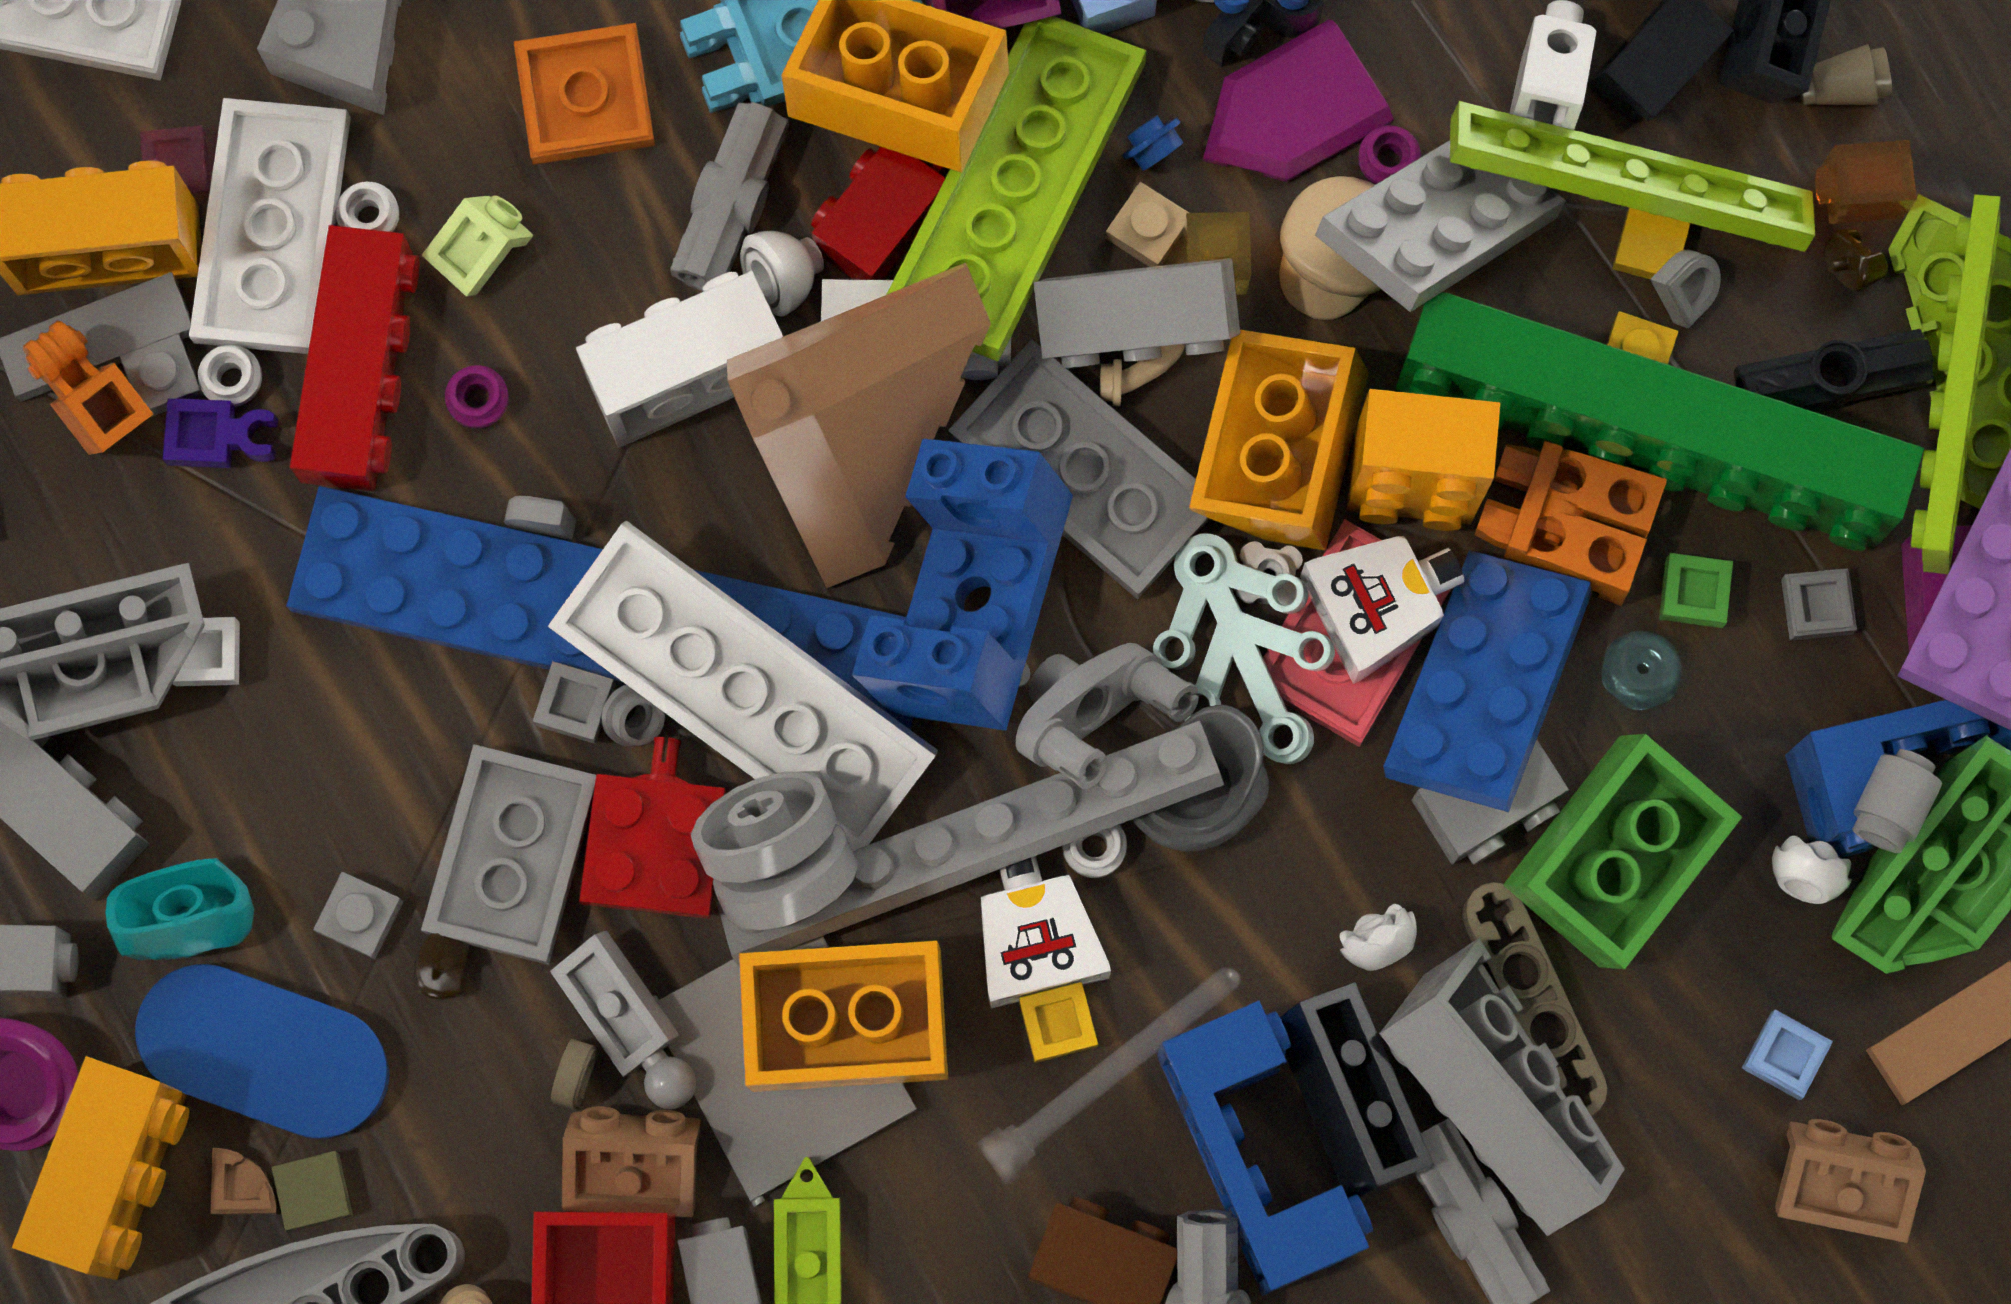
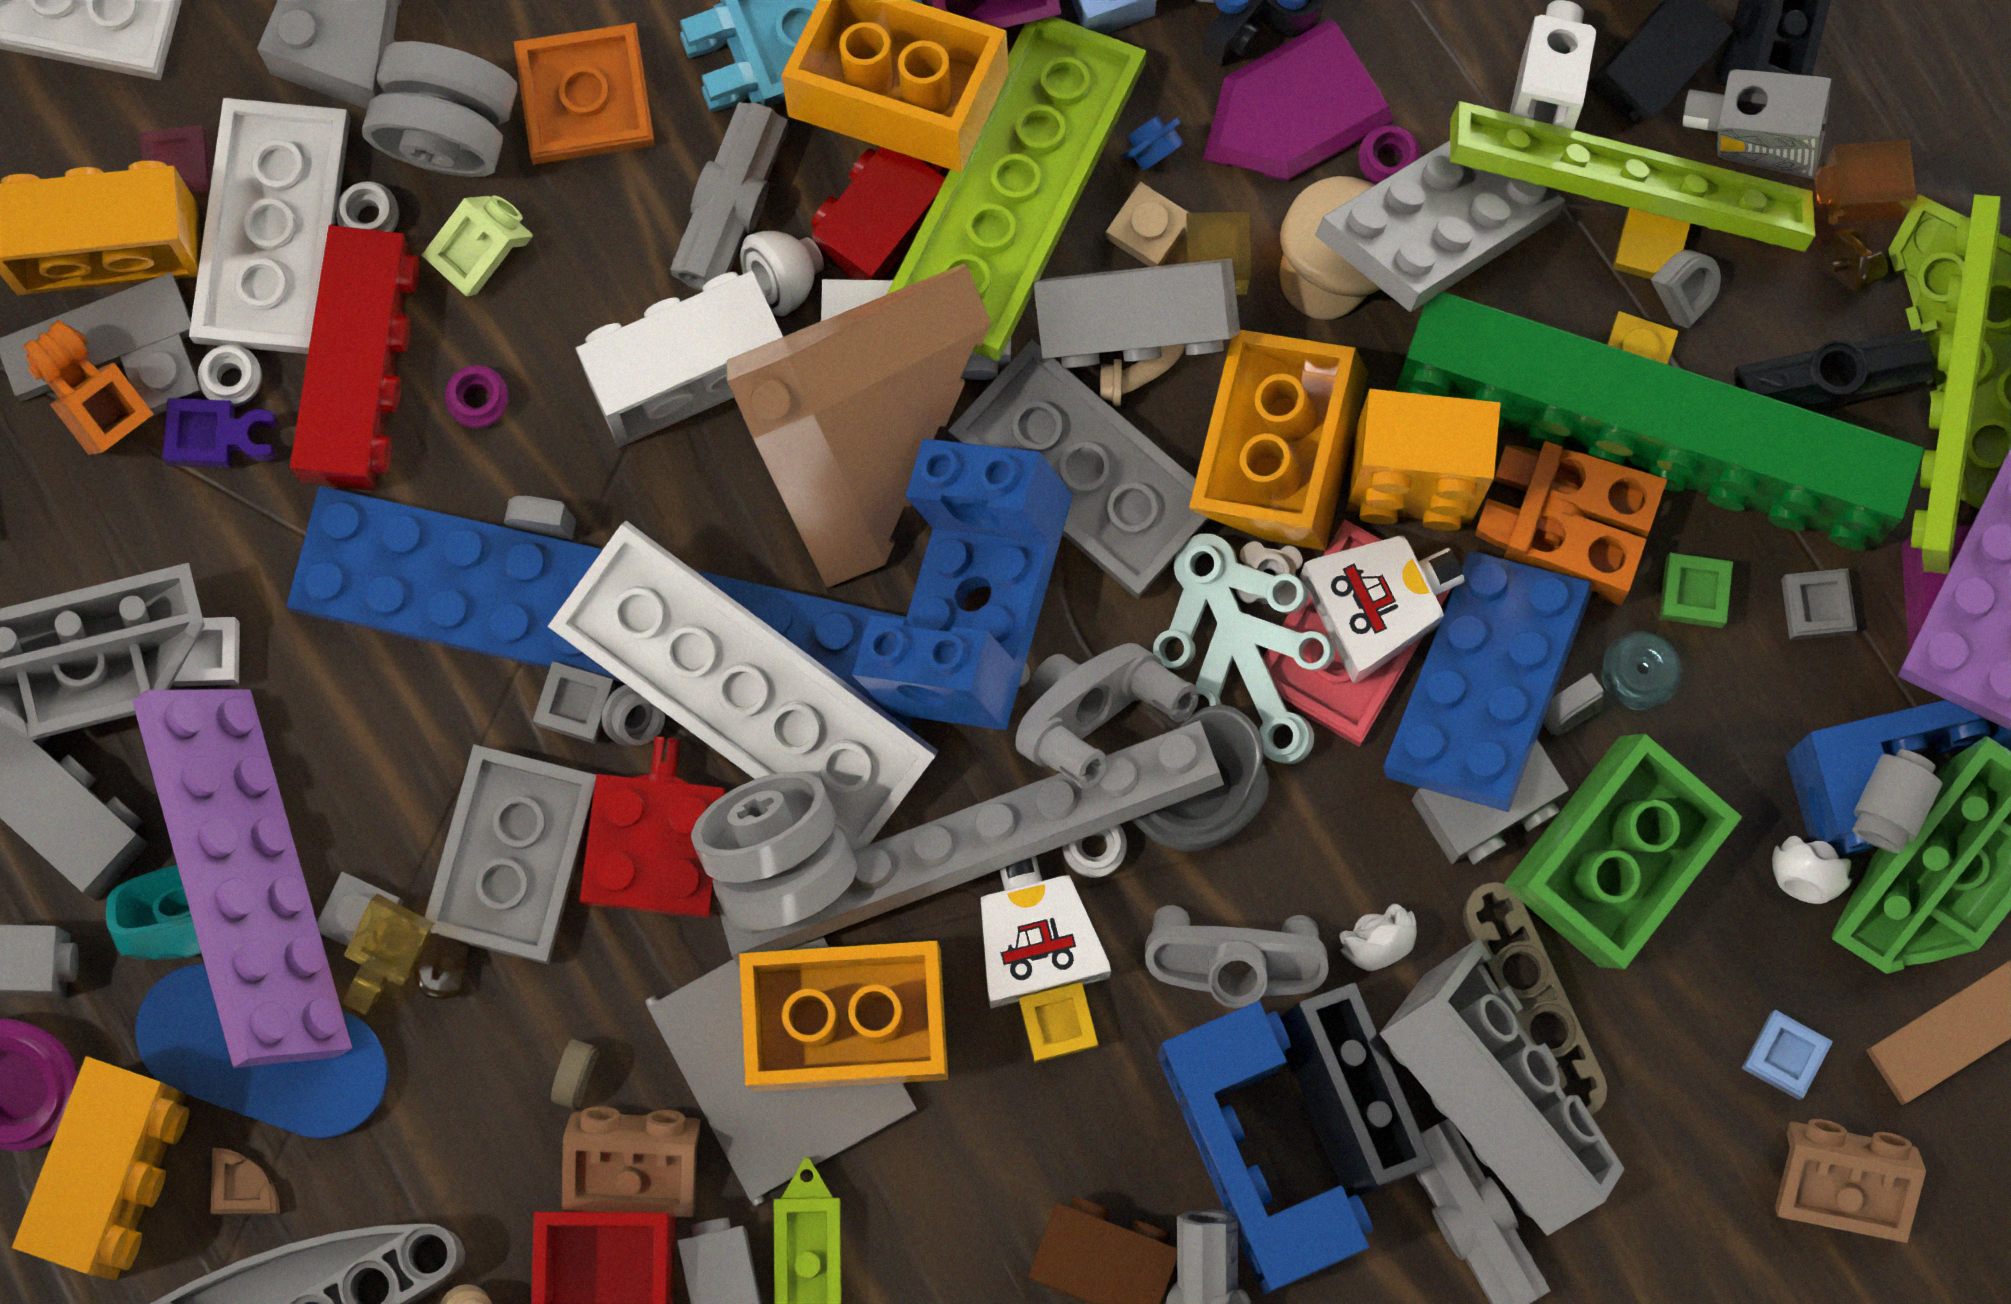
olive tile [271,1151,353,1232] -> none
light grey plate [550,930,696,1109] -> none
clear piece [977,967,1239,1185] -> none
dark tan cone [1800,44,1892,106] -> none
none -> medium lavender plate [132,689,353,1068]
none -> clear yellow plate [343,893,435,1015]
none -> light grey wheel [362,41,517,177]
none -> light grey connector [1145,905,1329,1009]
none -> light grey tile [1543,673,1604,735]
none -> light grey torso [1683,69,1831,179]

